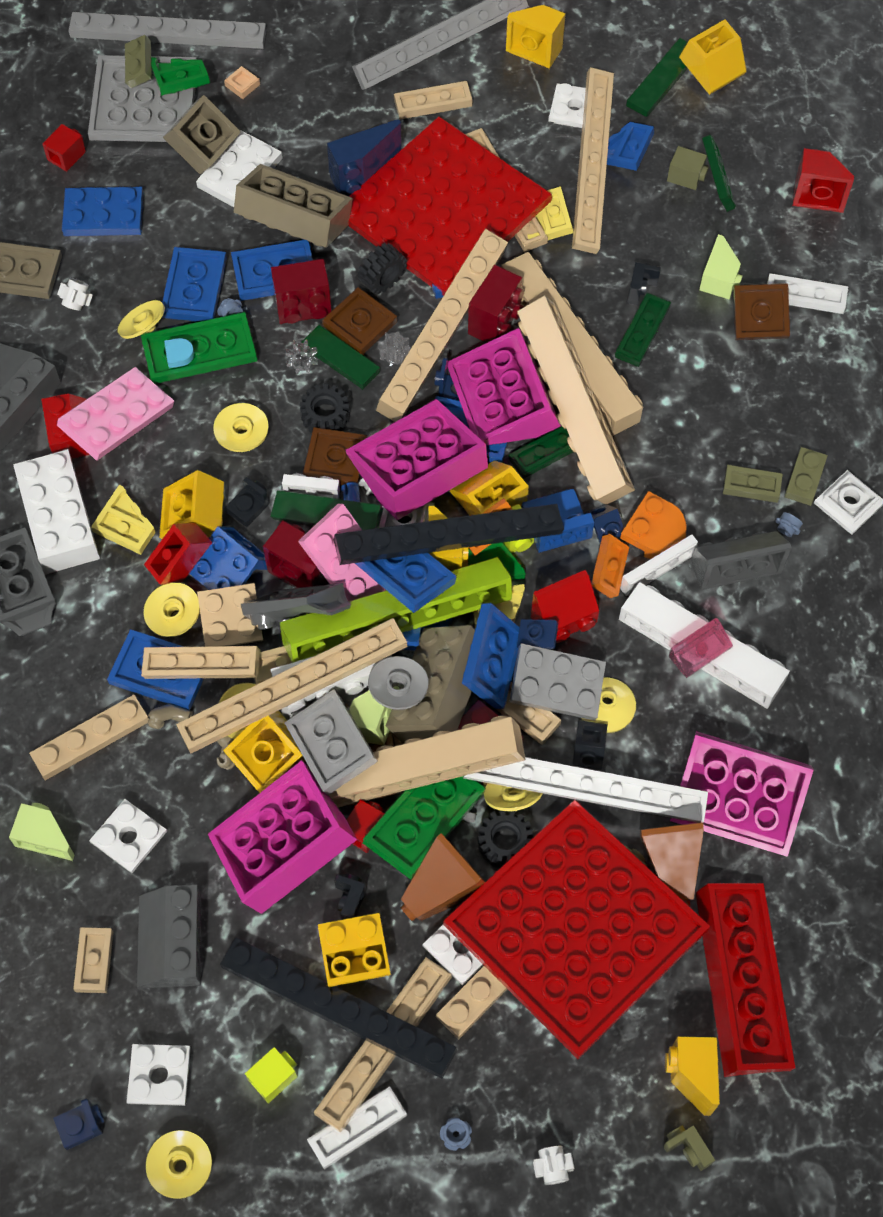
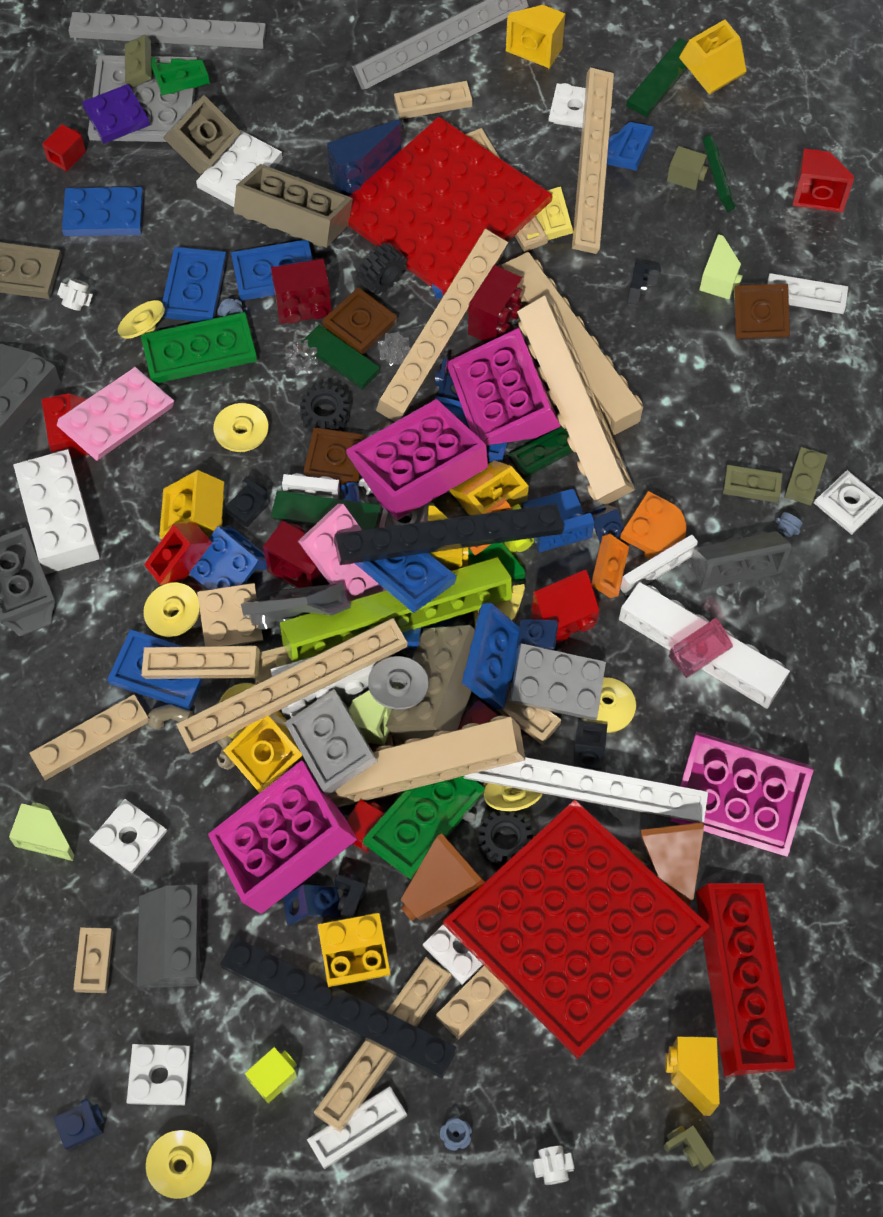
light yellow wing [91,485,155,555] -> none
medium azure tile [164,338,194,368] -> none
light nougat tile [224,66,260,99] -> none
dark green tile [615,293,671,367] -> none
none -> dark purple plate [82,84,150,144]
none -> dark blue bracket [283,885,341,925]

